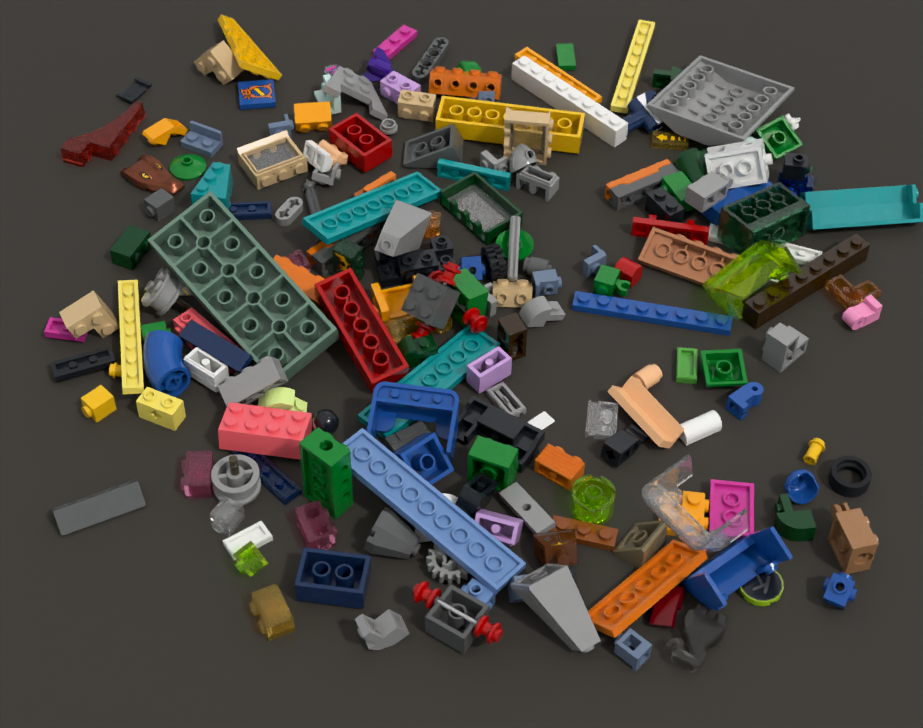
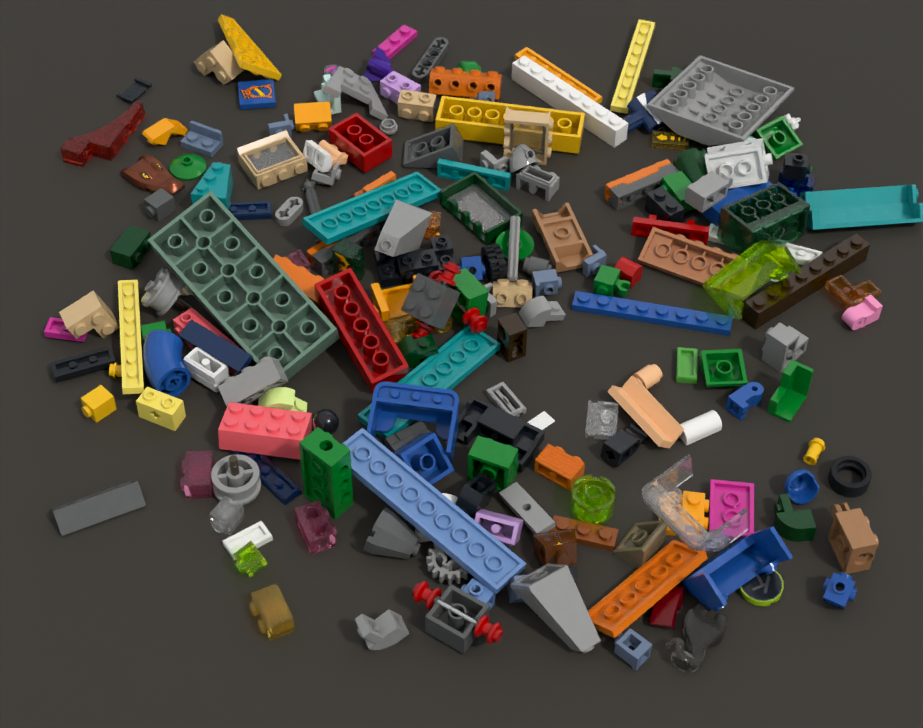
dark blue brick [294,547,372,609] -> none
lavender brick [466,346,512,394] -> none
green tile [556,43,576,71] -> none
none -> medium nougat piece [532,202,593,273]
none -> green panel [767,359,814,423]

